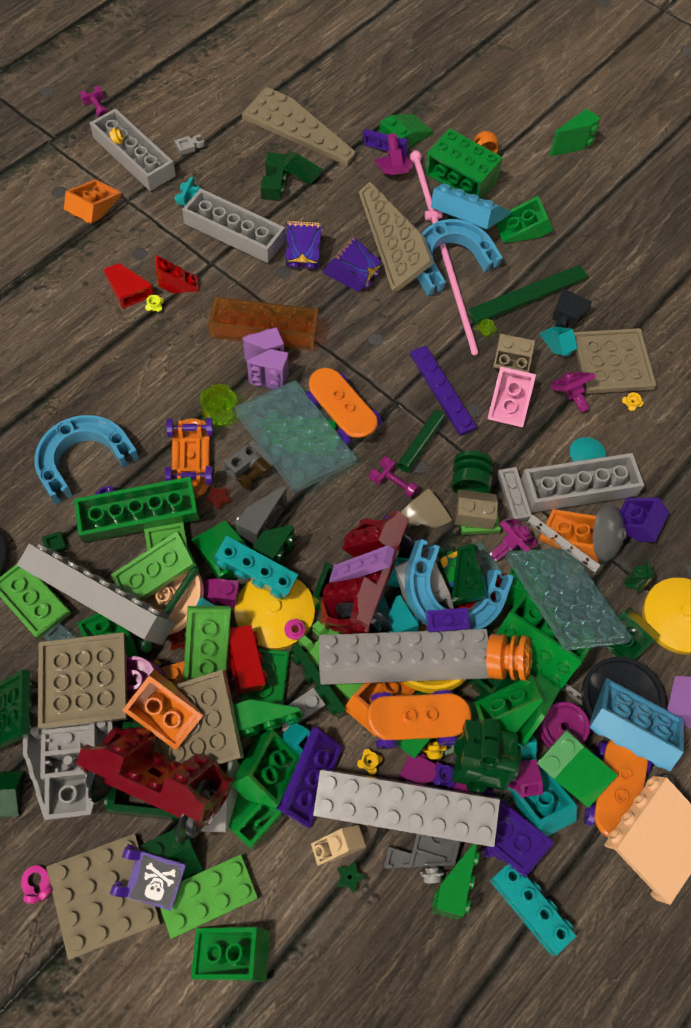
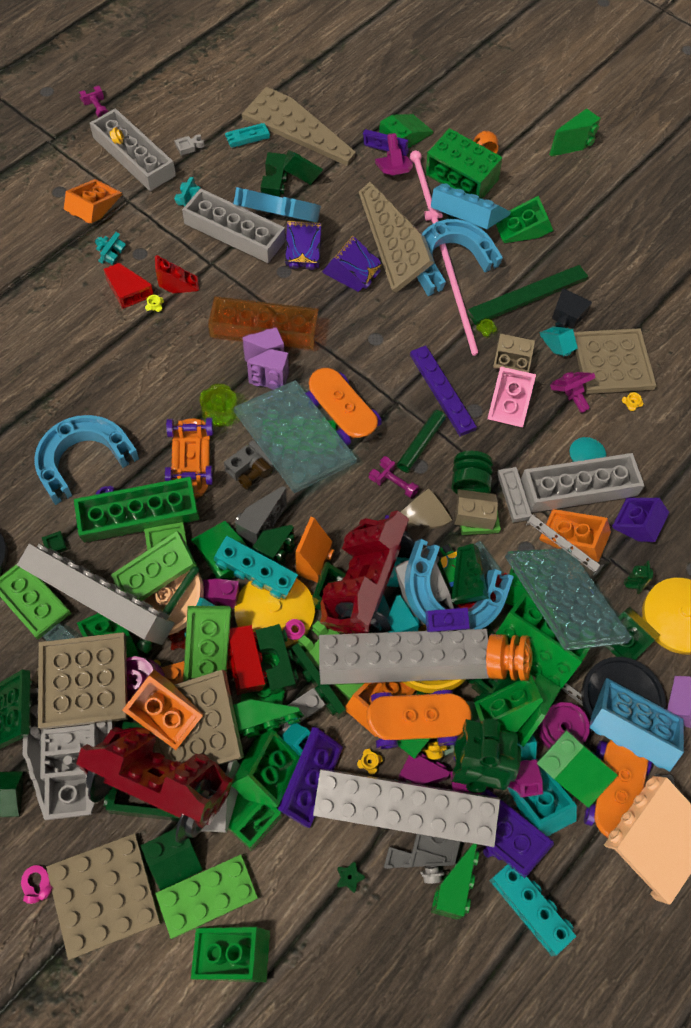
flag [110,844,186,911] -> none
clear red plate [205,487,230,509] -> none
tan slope [311,825,366,866] -> none
medium lavender plate [329,545,394,583] -> none
dark purple plate [433,764,455,788] -> none
magenta piece [490,517,538,561] -> none
dark grey dish [593,503,626,562] -> none
none -> teal hips [95,232,126,265]
none -> teal hinge [225,123,270,148]
none -> dark azure piece [233,187,321,223]
none -> dark green arch [255,624,298,694]
none -> orange slope [296,517,335,583]

